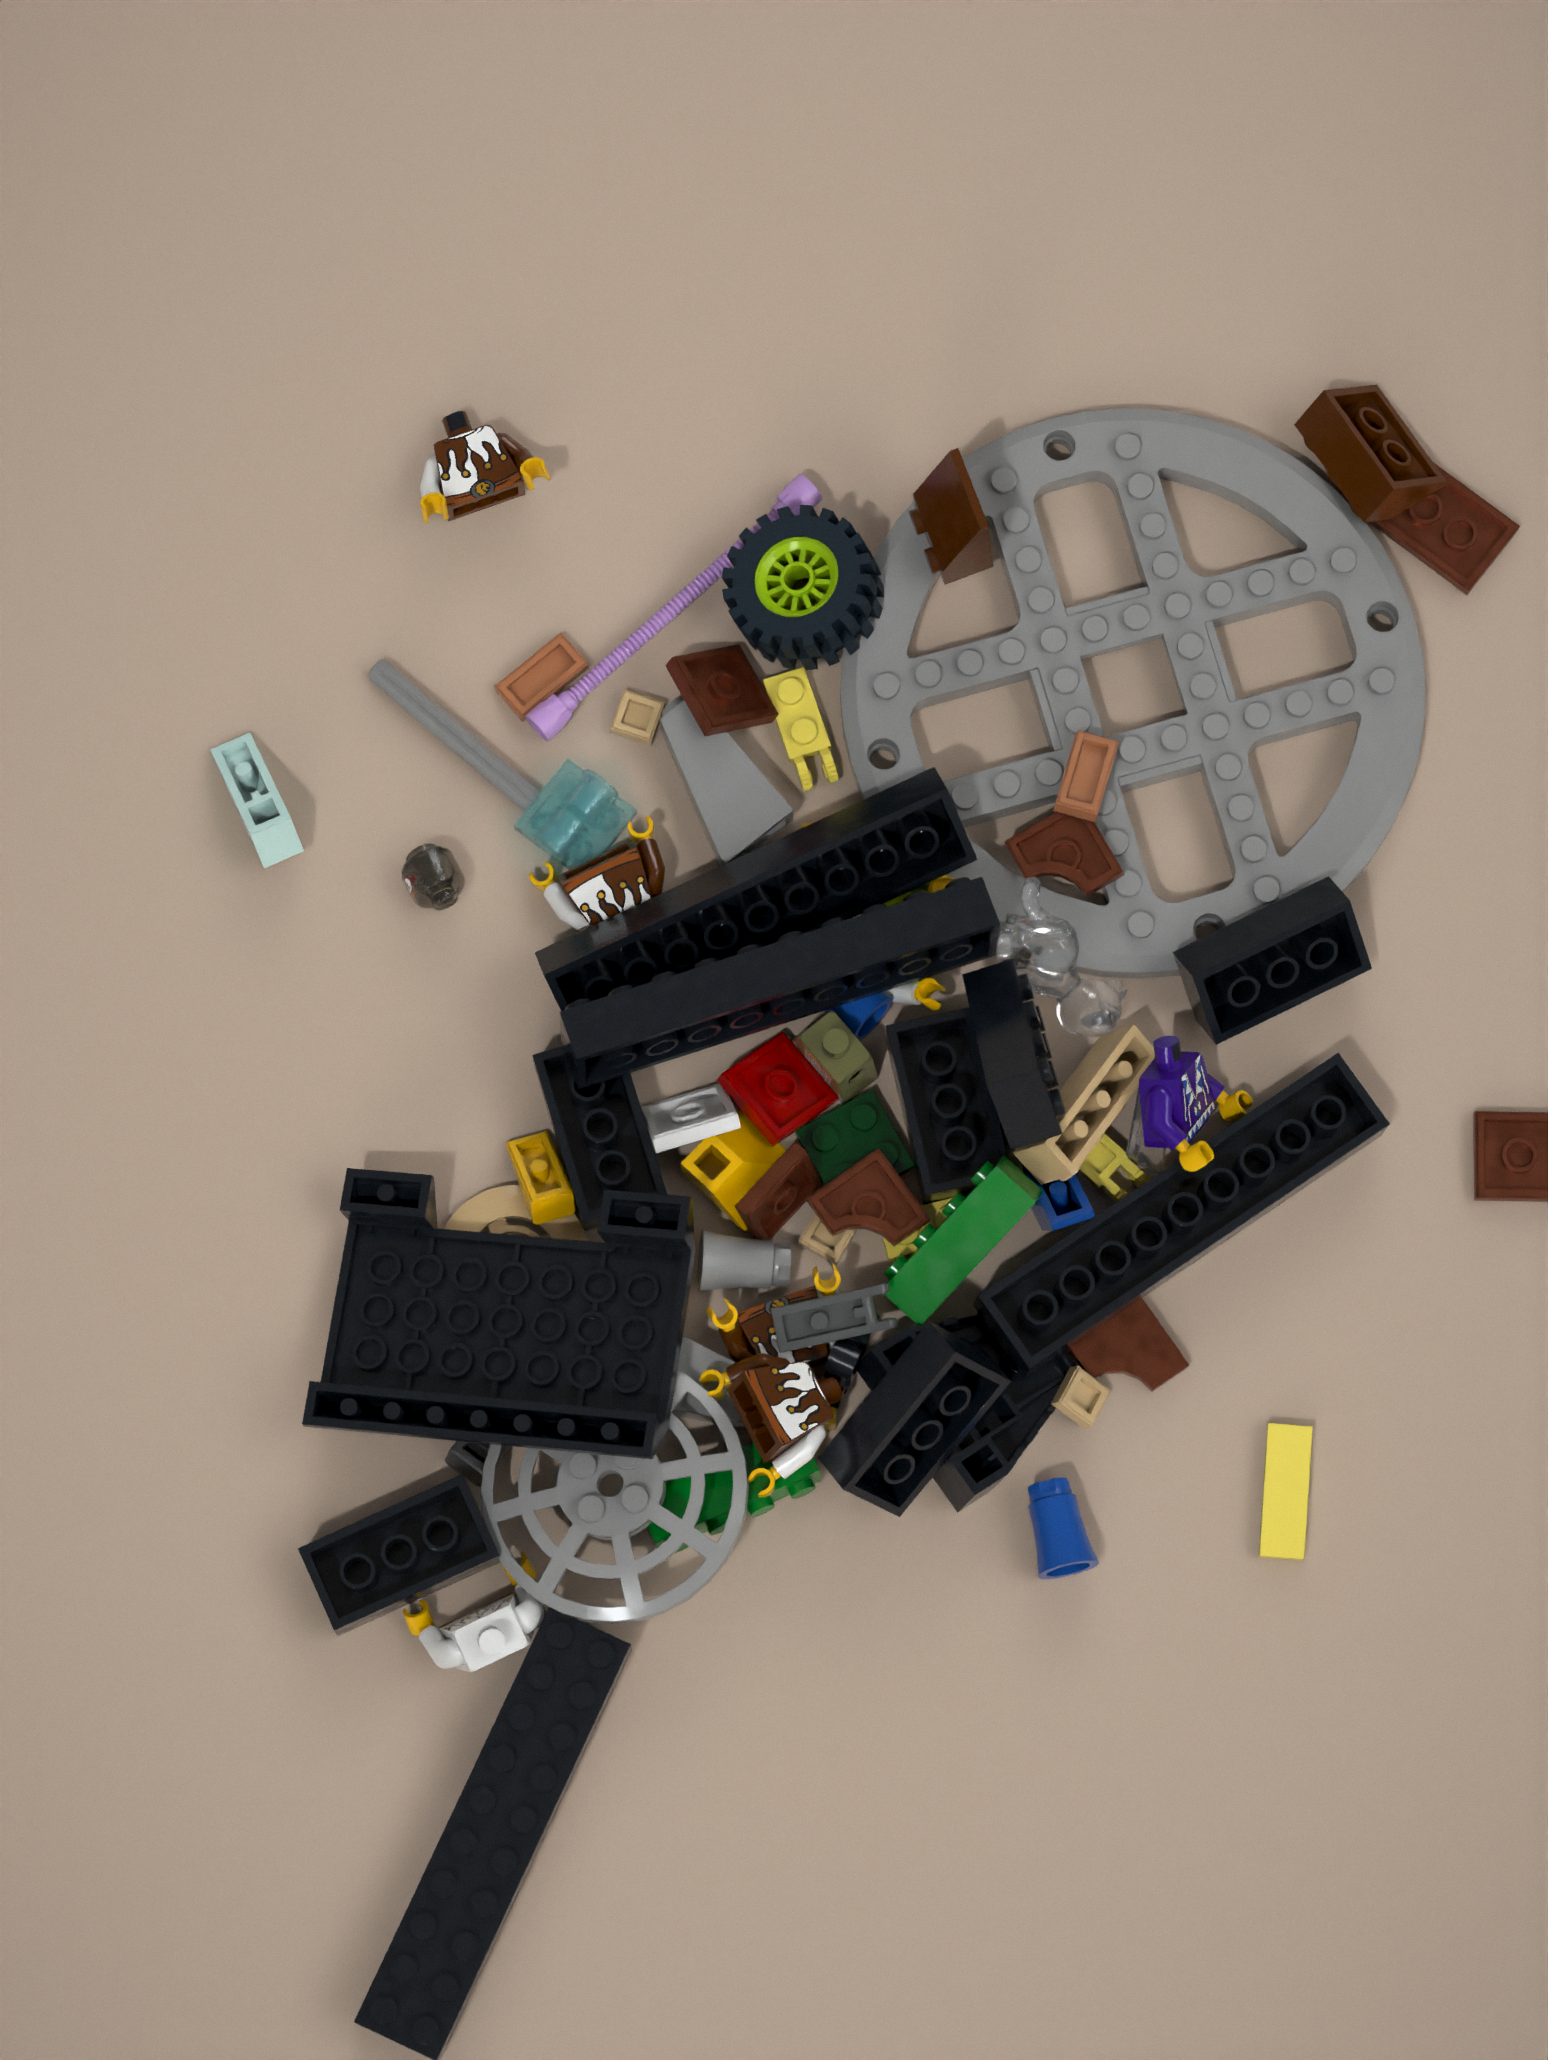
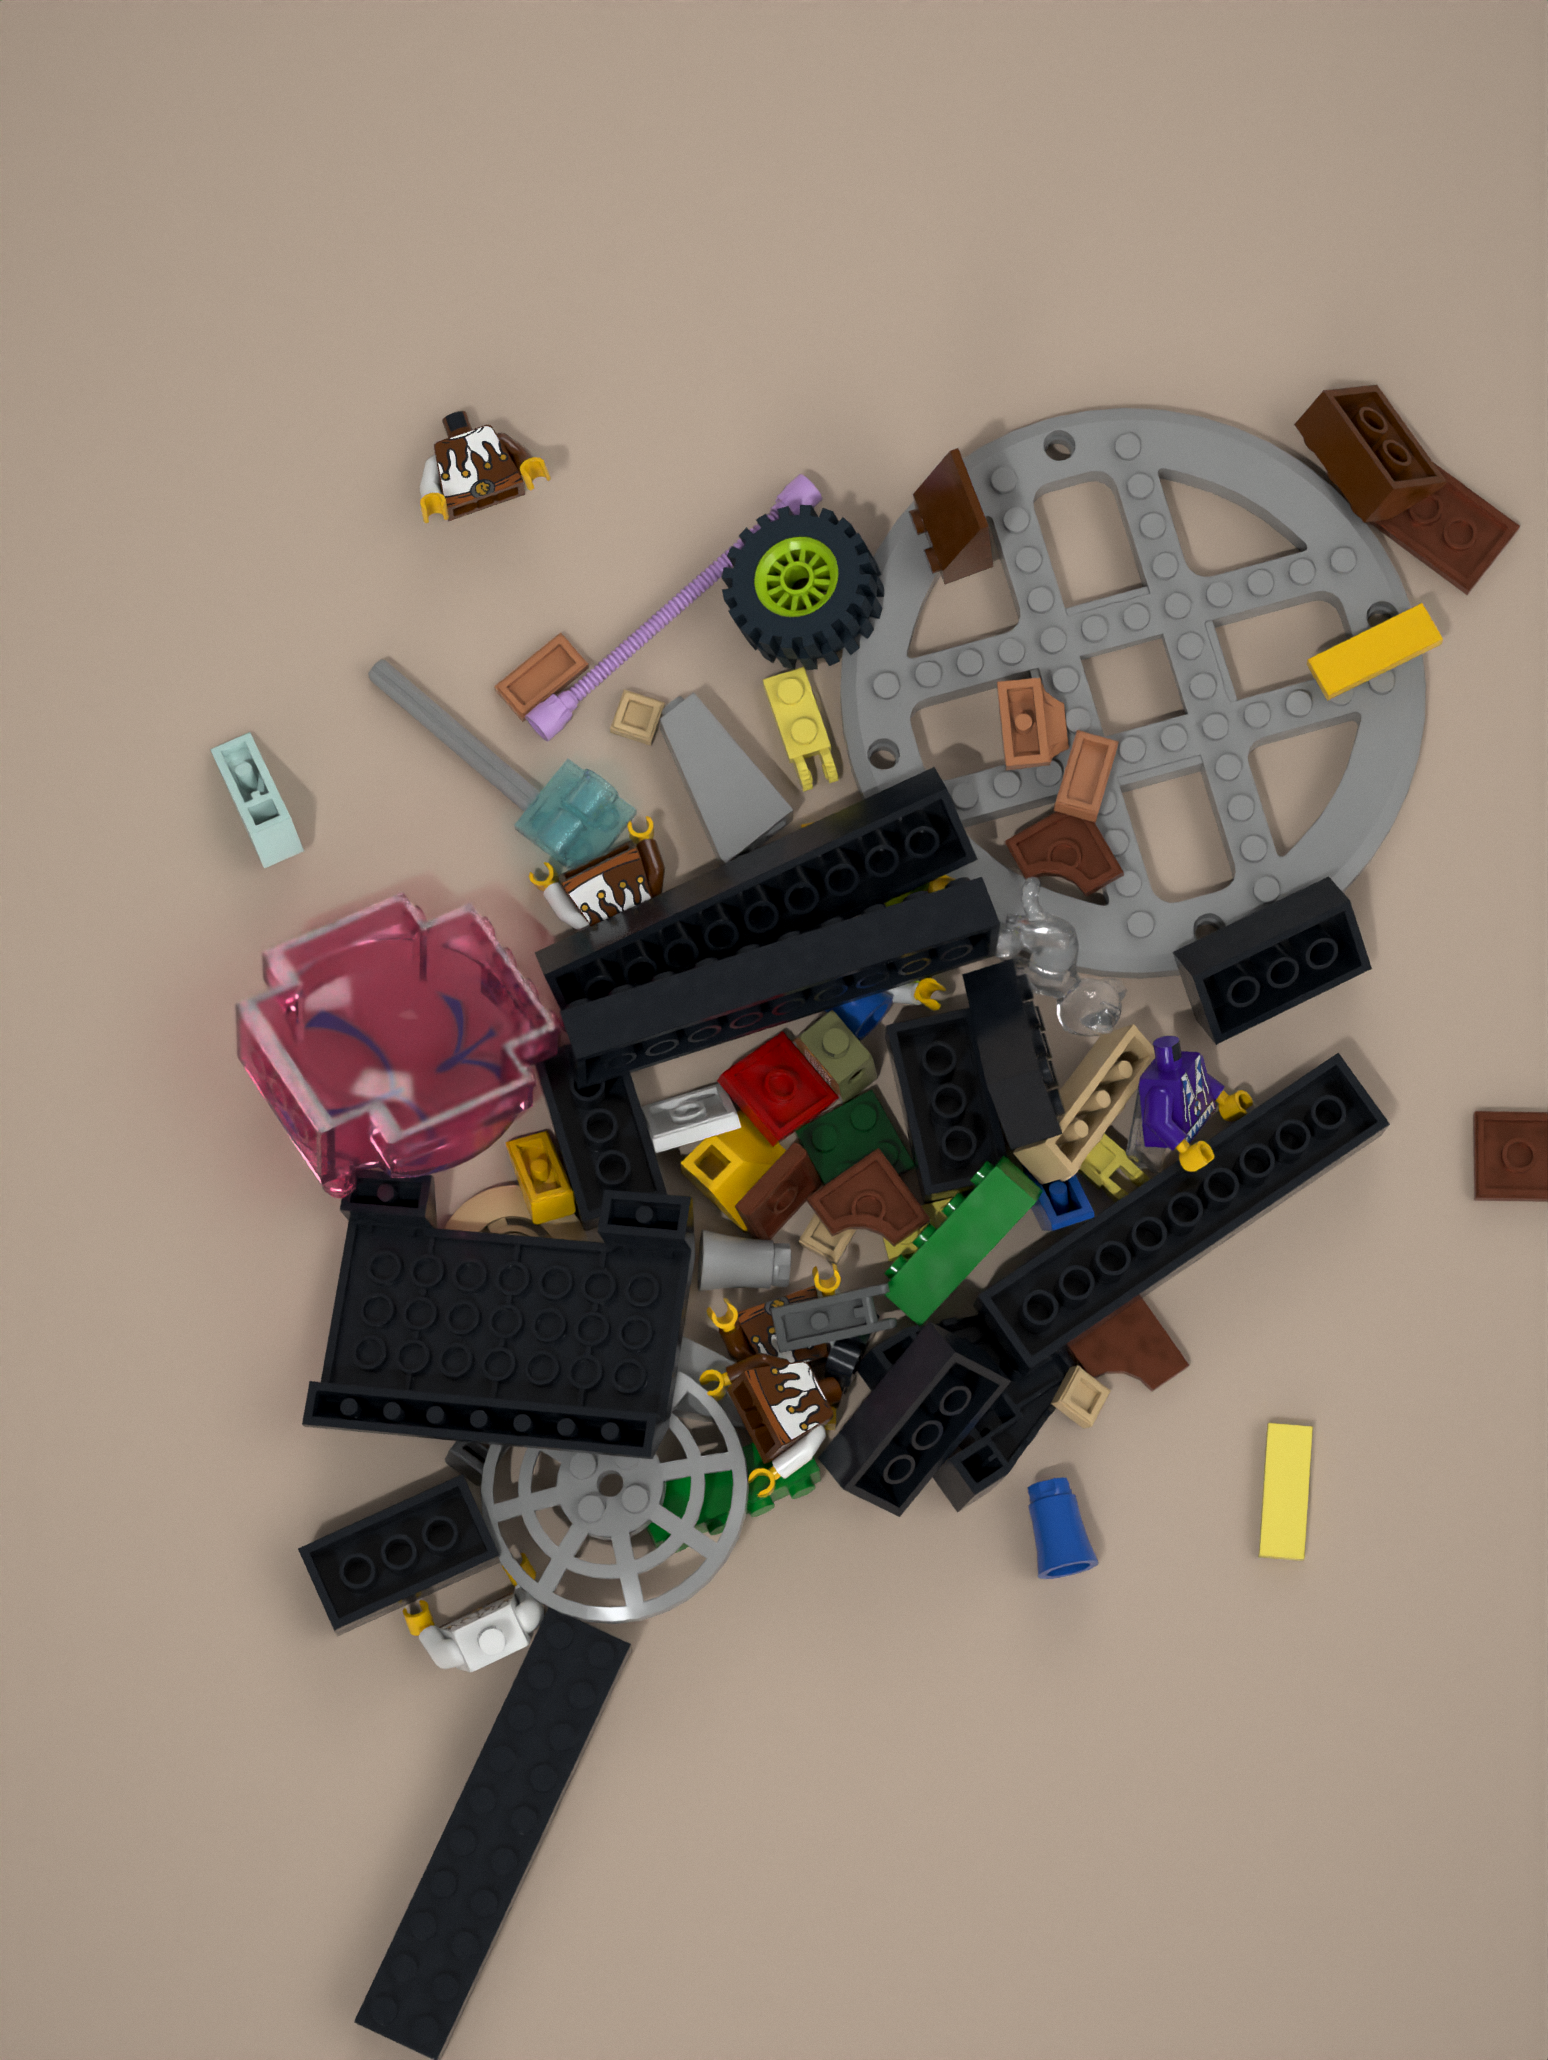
clear smoke head [401,843,465,910] -> none
copper tile [665,644,779,736] -> none
none -> clear pink windscreen [235,892,561,1198]
none -> nougat slope [997,678,1069,771]
none -> yellow tile [1306,603,1443,701]

